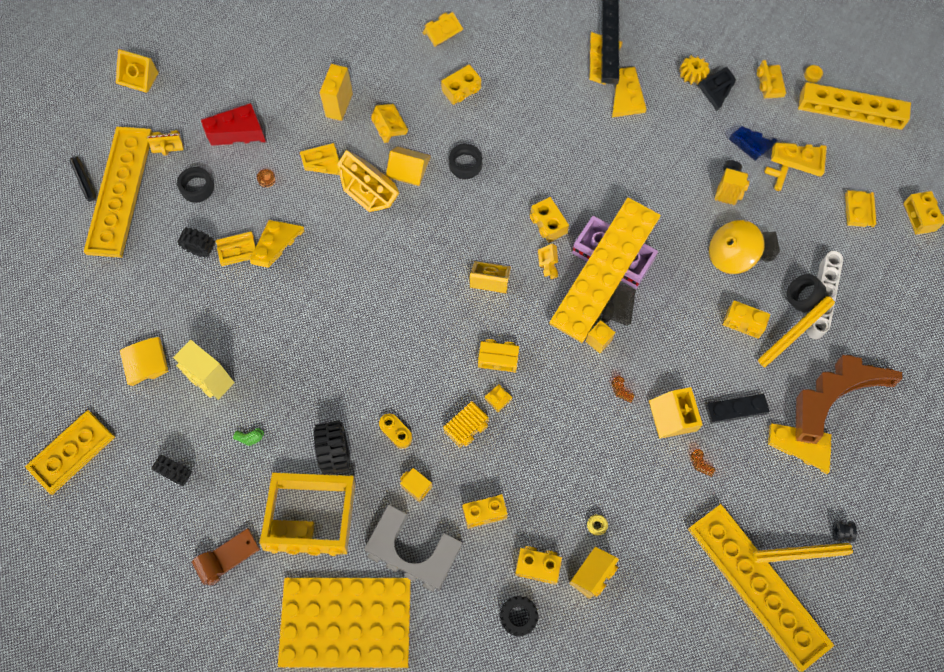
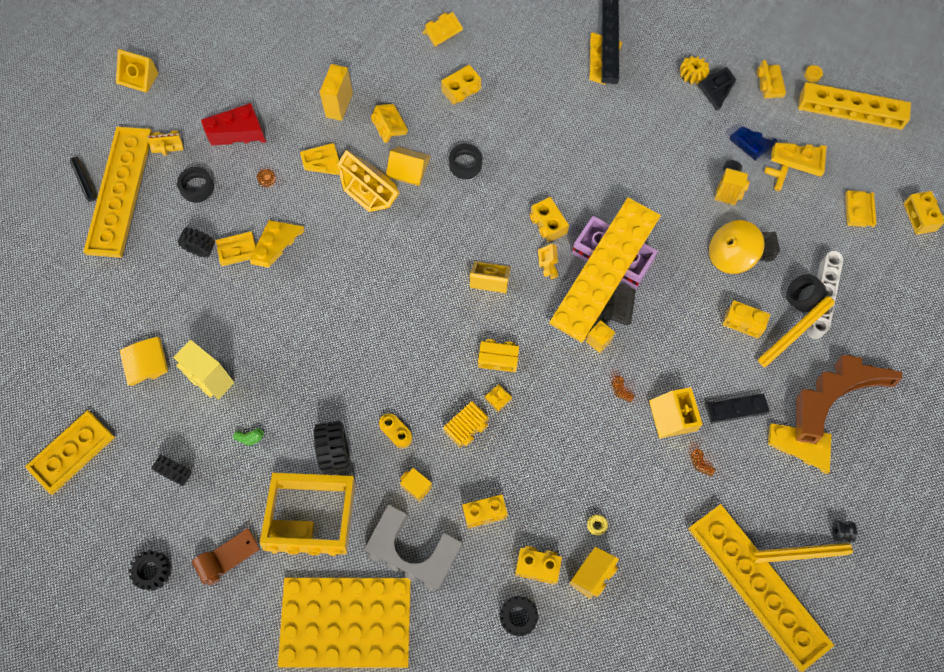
yellow wing [612,67,646,117] -> none
none -> black tyre [128,550,172,591]

